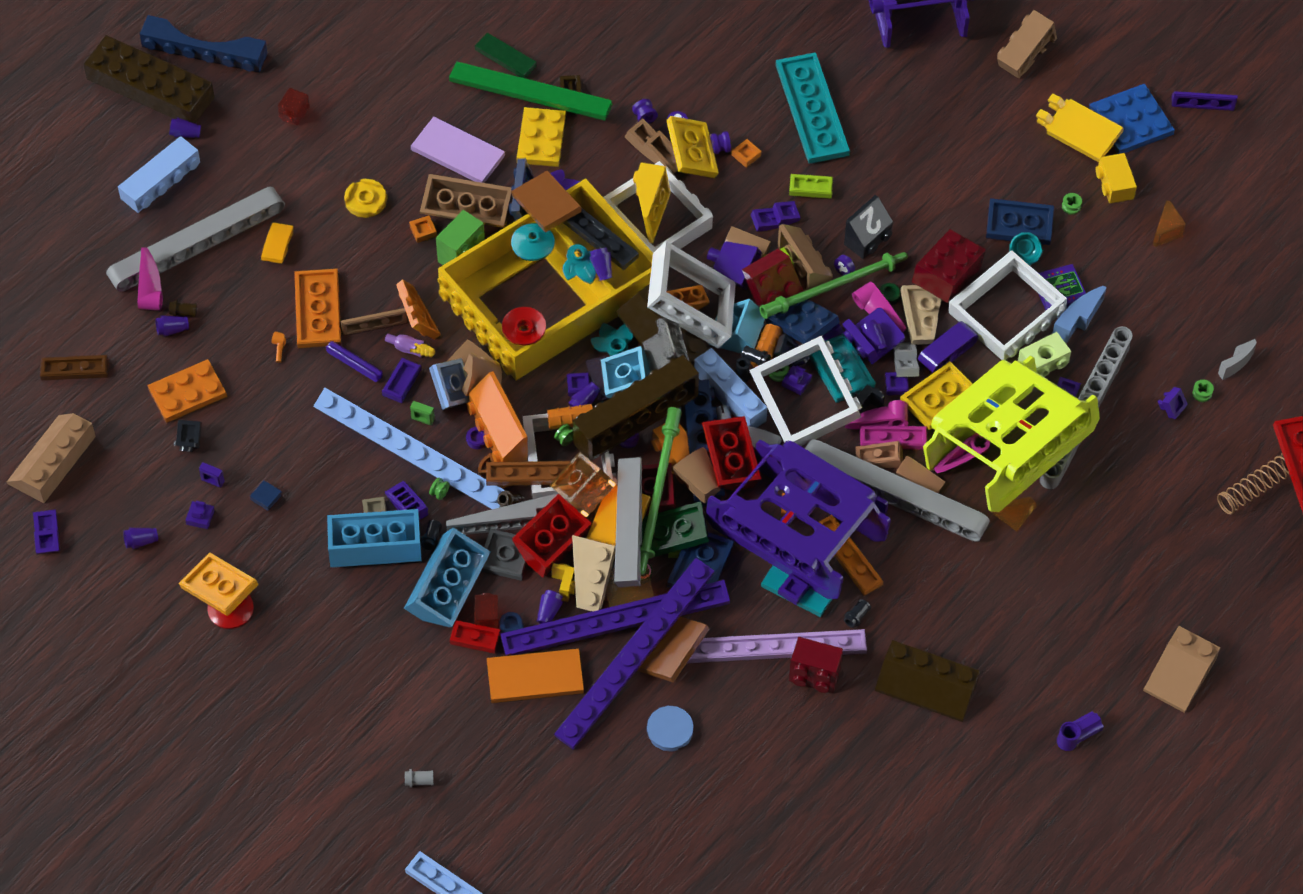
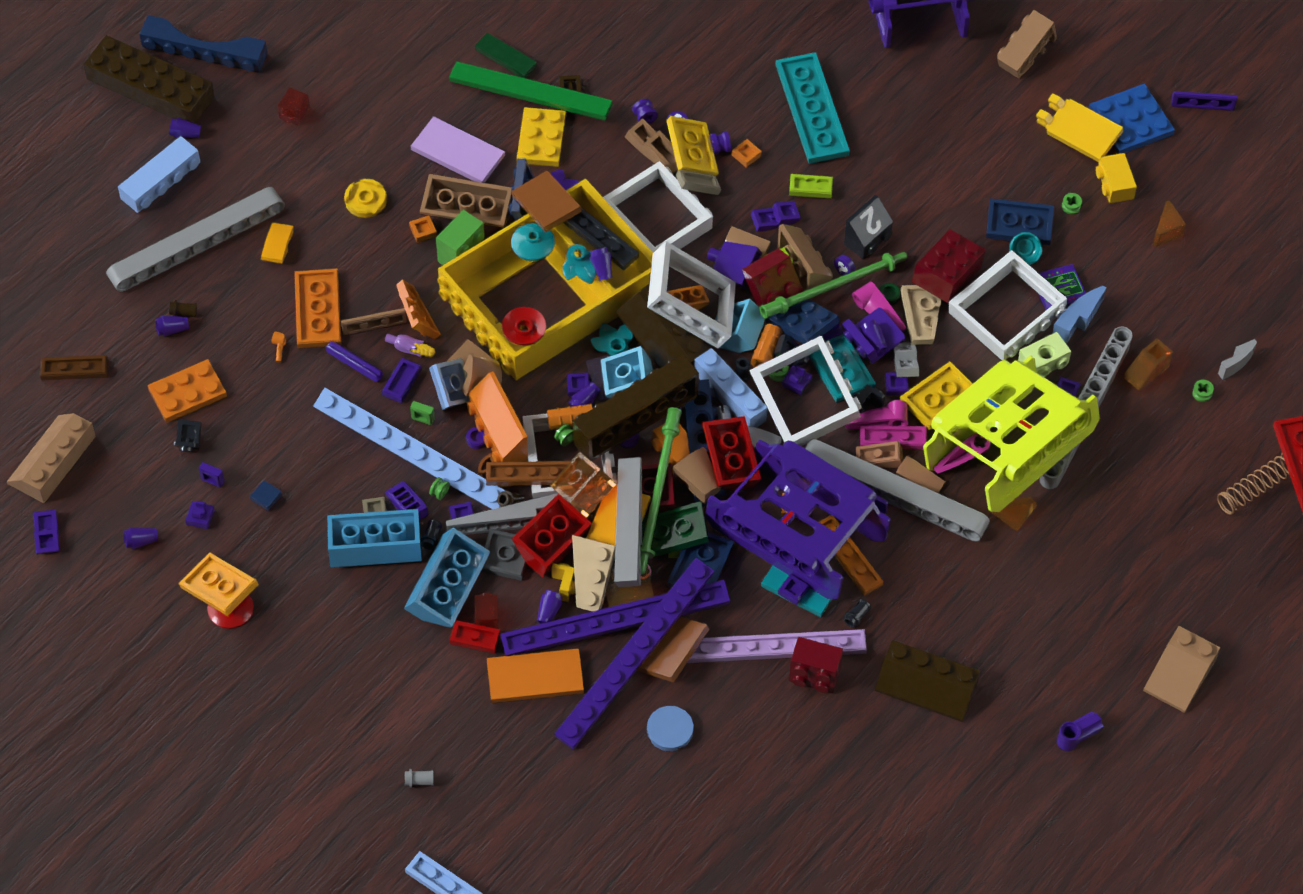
dark pink piece [138,247,163,311] -> none
dark blue tile [499,612,524,633] -> none
yellow slope [633,163,671,243] -> none
clear smoke bracket [643,317,689,372] -> none
black pin [741,346,771,366] -> none
dark purple beam [918,321,979,373] -> none
dark purple tile [1158,387,1188,419] -> none
none -> dark purple tile [449,502,474,519]
none -> dark tan tile [676,170,721,195]
none -> clear orange slope [1123,338,1173,390]

